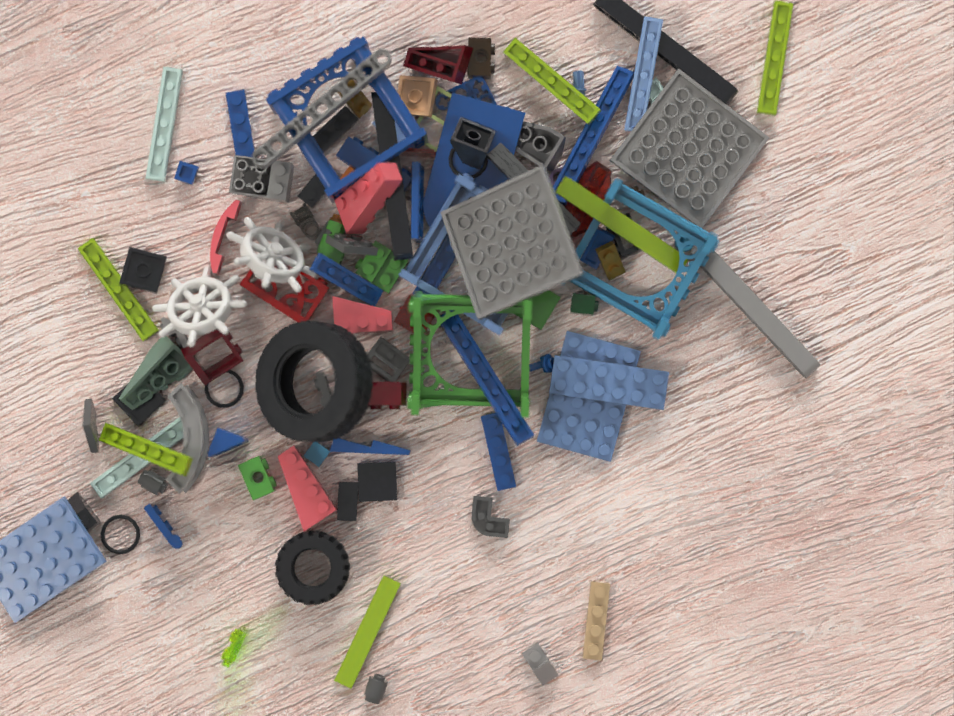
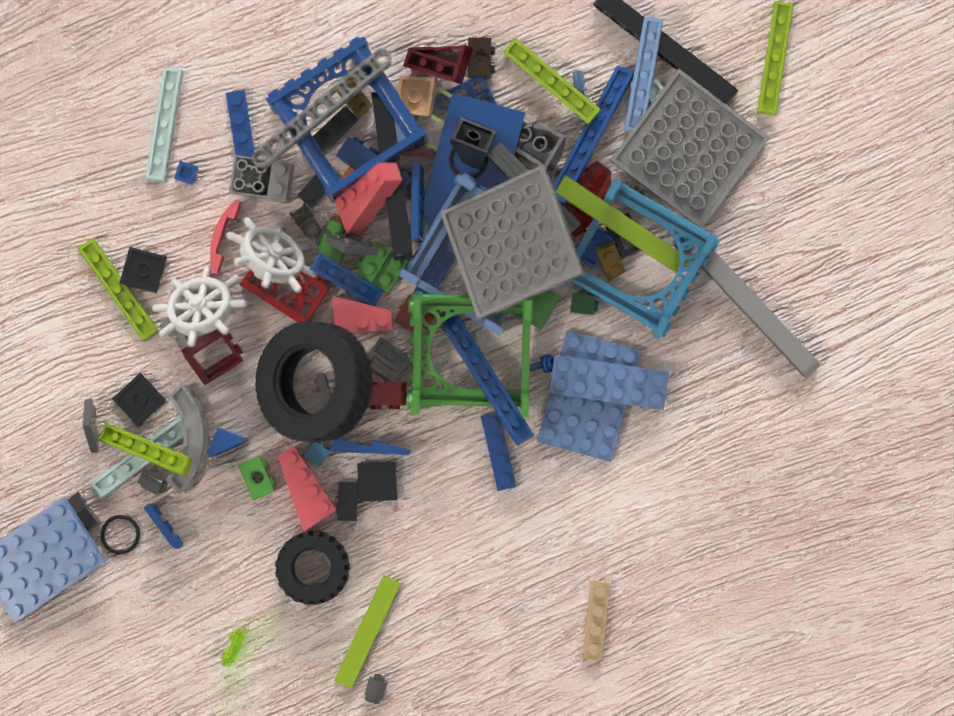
sand green wedge [119,336,192,410] -> none
black piece [204,370,244,408] -> none
dark grey plate [471,496,510,538] -> none
light grey slope [522,642,558,686] -> none

